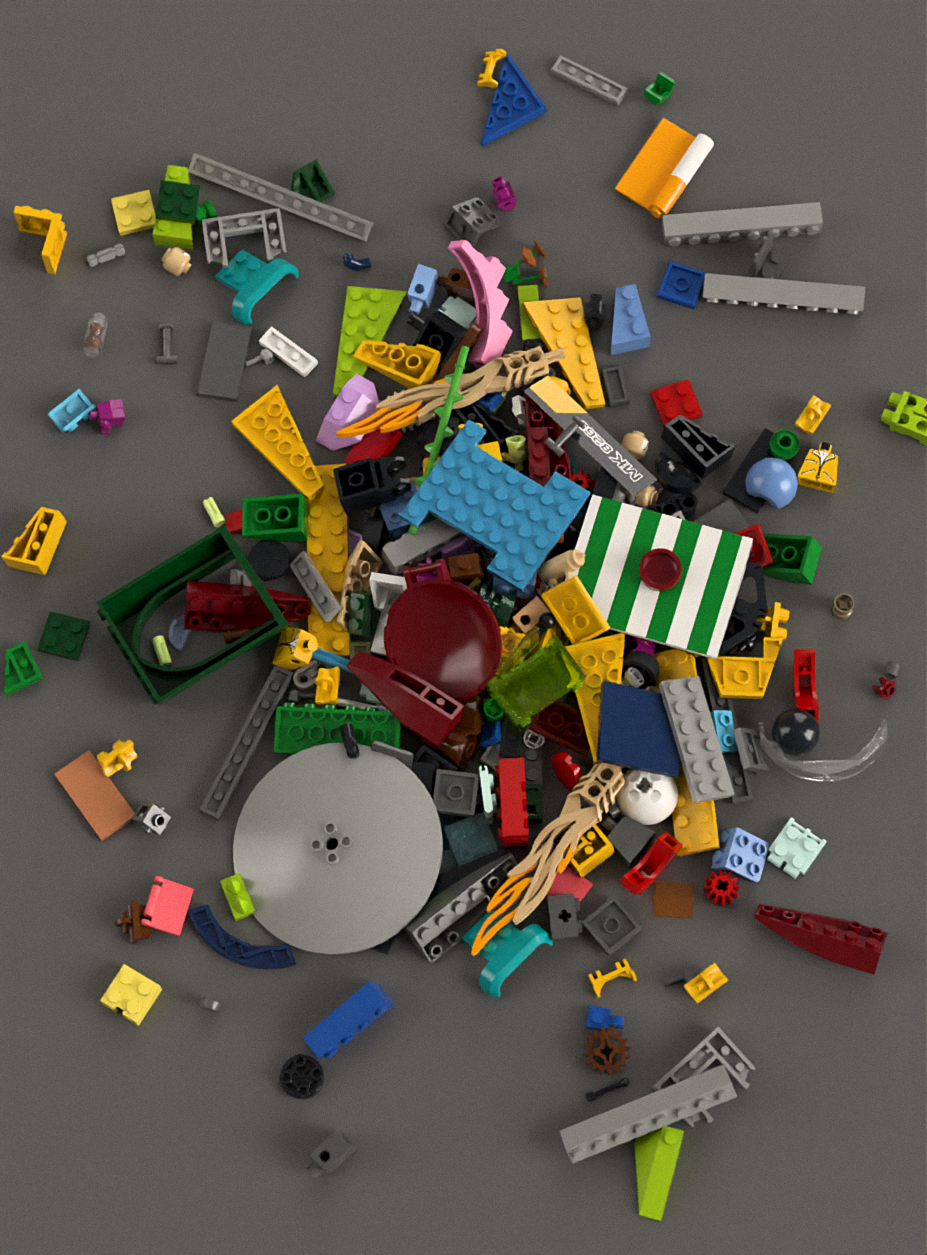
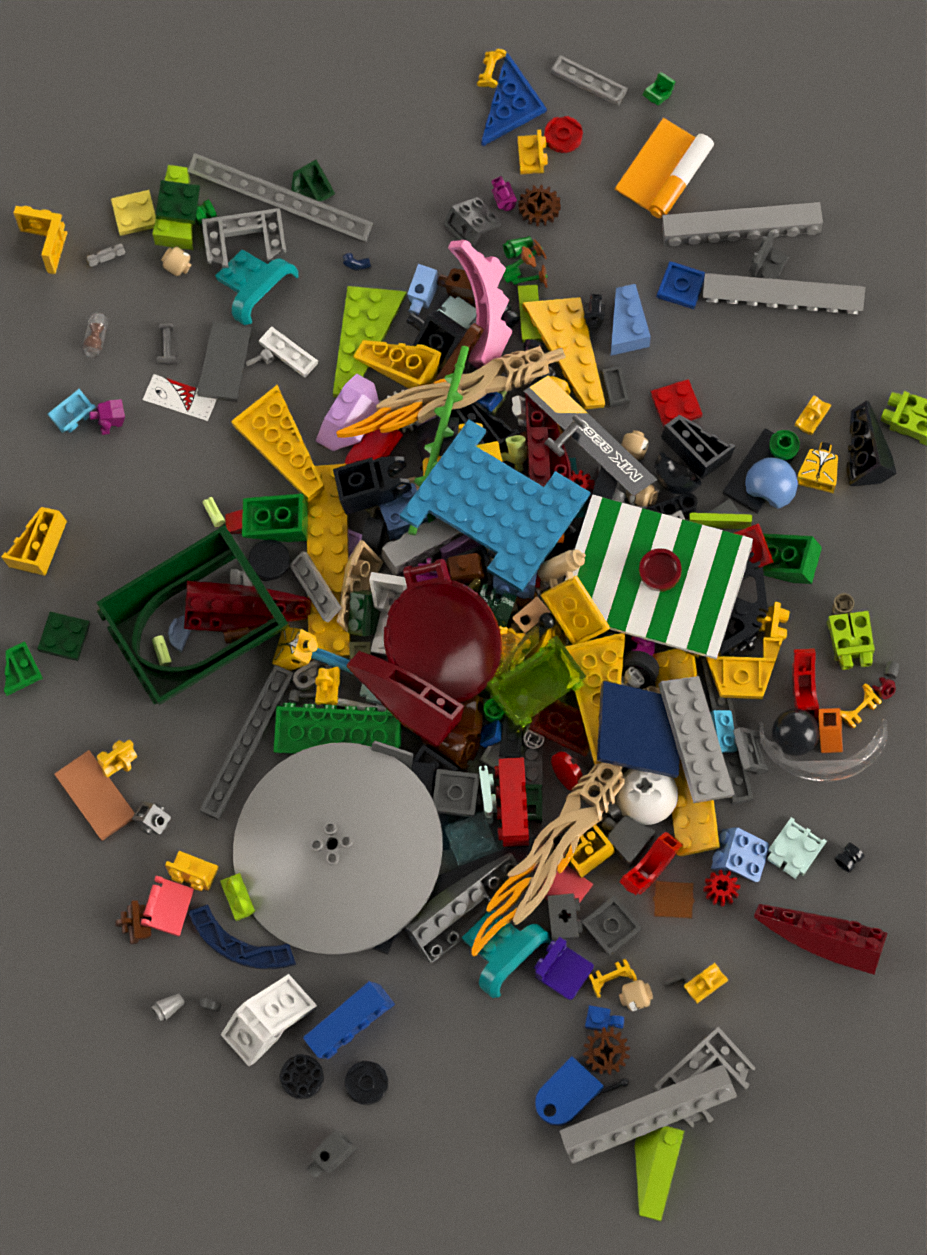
light yellow piece [100,964,162,1026] -> none
black bar [339,723,360,759] -> none
none -> white sticker [143,374,217,421]
none -> light grey cone [151,993,185,1022]
none -> yellow bracket [165,851,219,891]
none -> white bracket [221,974,317,1066]
none -> black tile [345,1061,388,1105]
none -> black wheel [500,303,520,328]
none -> green cone [503,236,534,259]
none -> yellow bracket [518,129,548,174]
none -> reddish brown gear [518,185,561,227]
none -> dark purple bracket [534,937,594,1000]
none -> blue tile [535,1056,604,1126]
none -> red tile [544,116,583,153]
none -> tan head [619,980,653,1011]
none -> lime tile [689,513,752,529]
none -> orange slope [819,708,843,753]
none -> lime hips [827,611,875,670]
none -> black wheel [834,843,865,873]
none -> yellow piece [841,683,882,729]
none -> black wedge [846,400,897,487]

